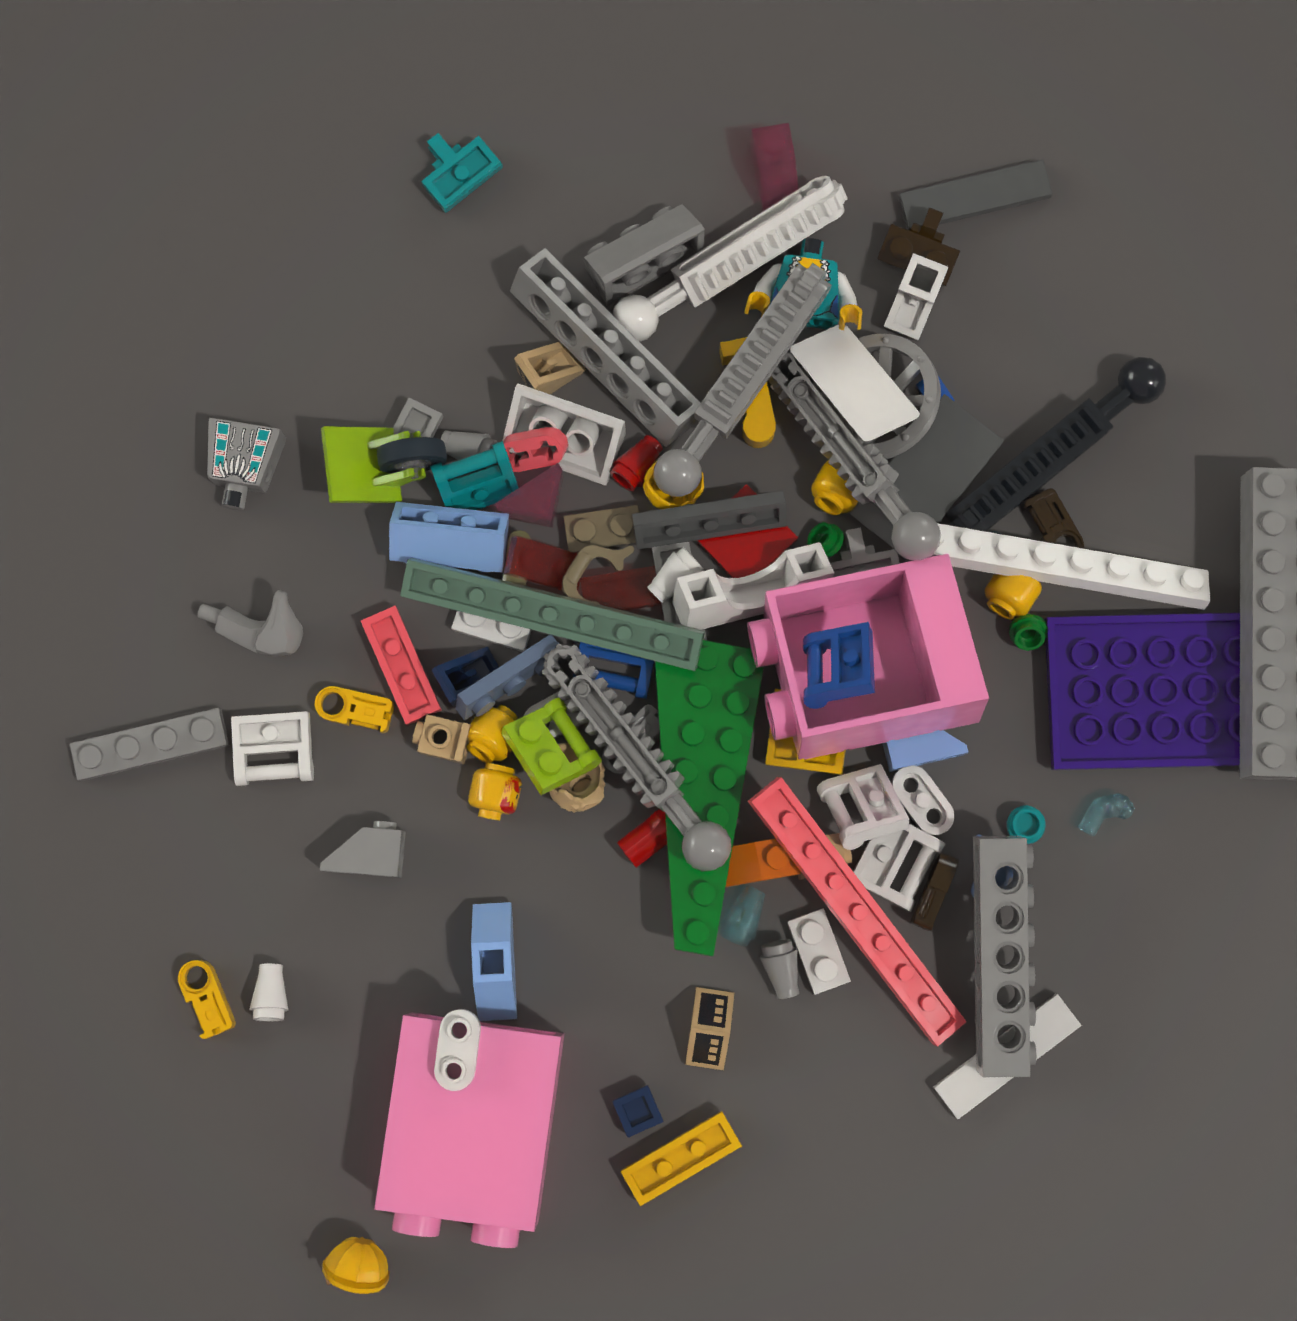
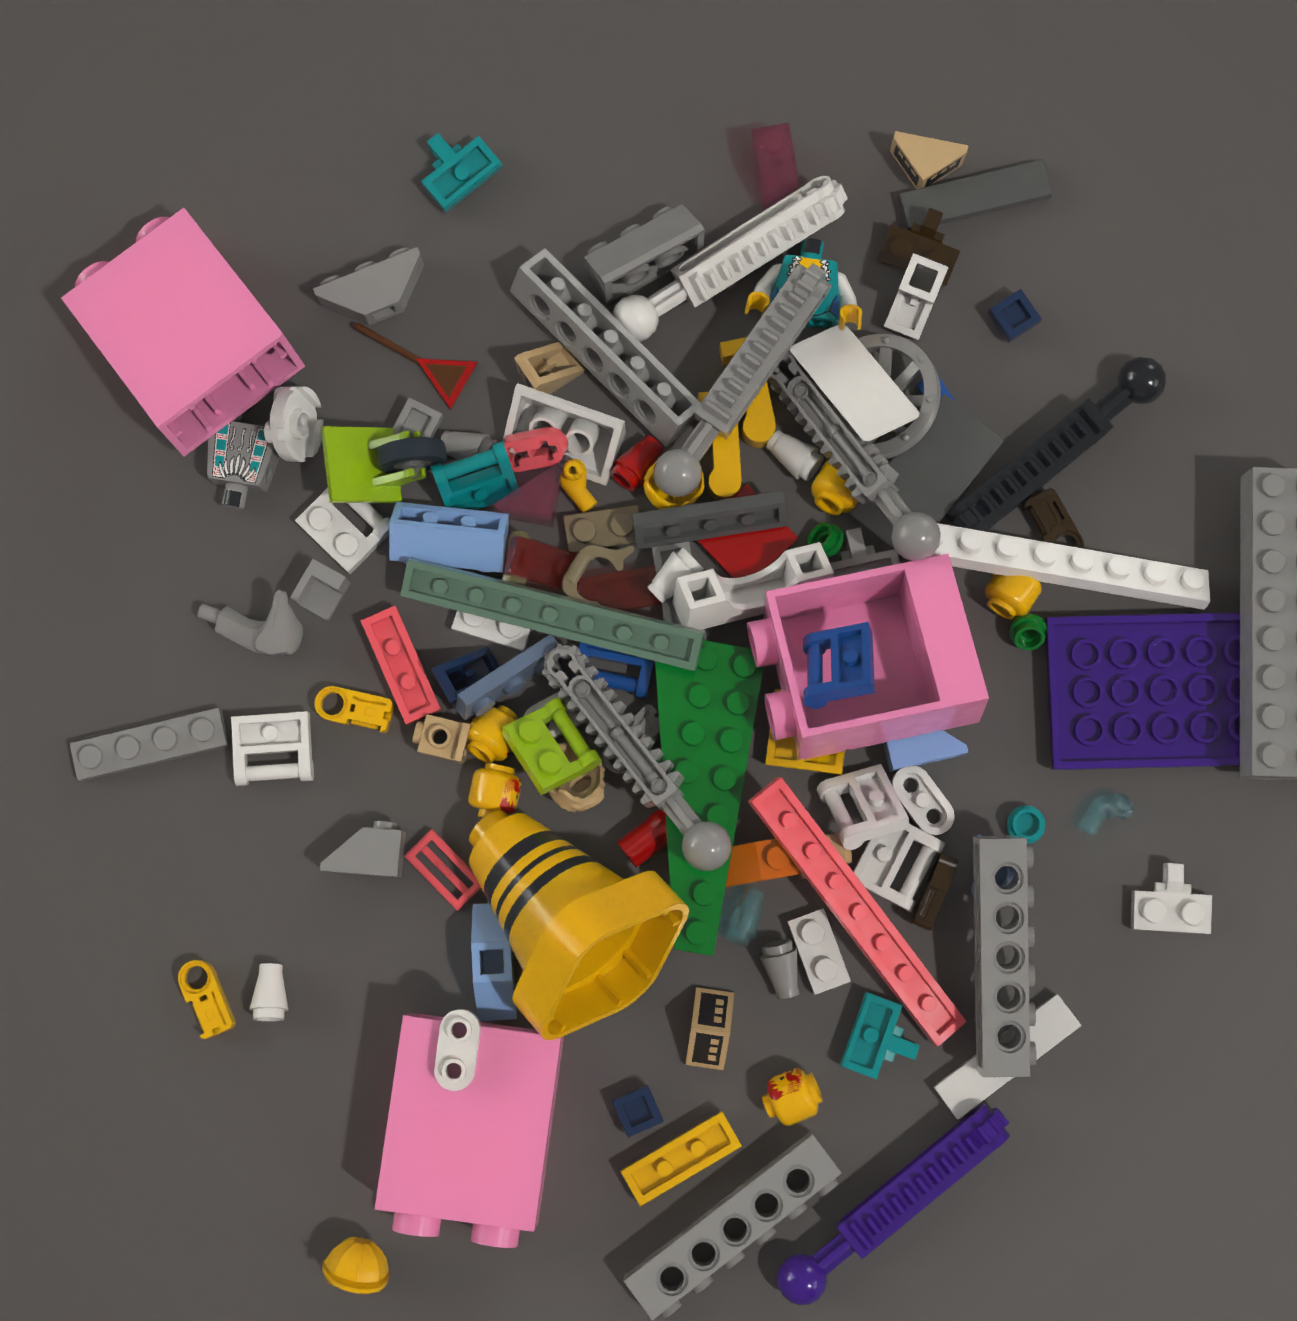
none -> bright pink brick [61,208,305,457]
none -> white plate [264,386,324,462]
none -> light grey panel [290,559,351,621]
none -> white plate [295,487,390,574]
none -> light grey slope [313,247,424,326]
none -> piece [354,323,478,410]
none -> coral tile [404,829,481,911]
none -> yellow cone [469,810,689,1041]
none -> yellow arm [561,459,598,513]
none -> light grey brick [624,1131,841,1320]
none -> yellow leg [698,392,742,501]
none -> yellow head [762,1068,823,1126]
none -> white cone [766,430,824,481]
none -> dark purple gear [777,1104,1010,1305]
none -> teal hinge [840,992,920,1080]
none -> tan slope [890,131,968,189]
none -> dark blue plate [988,289,1042,343]
none -> white hinge [1130,863,1212,934]

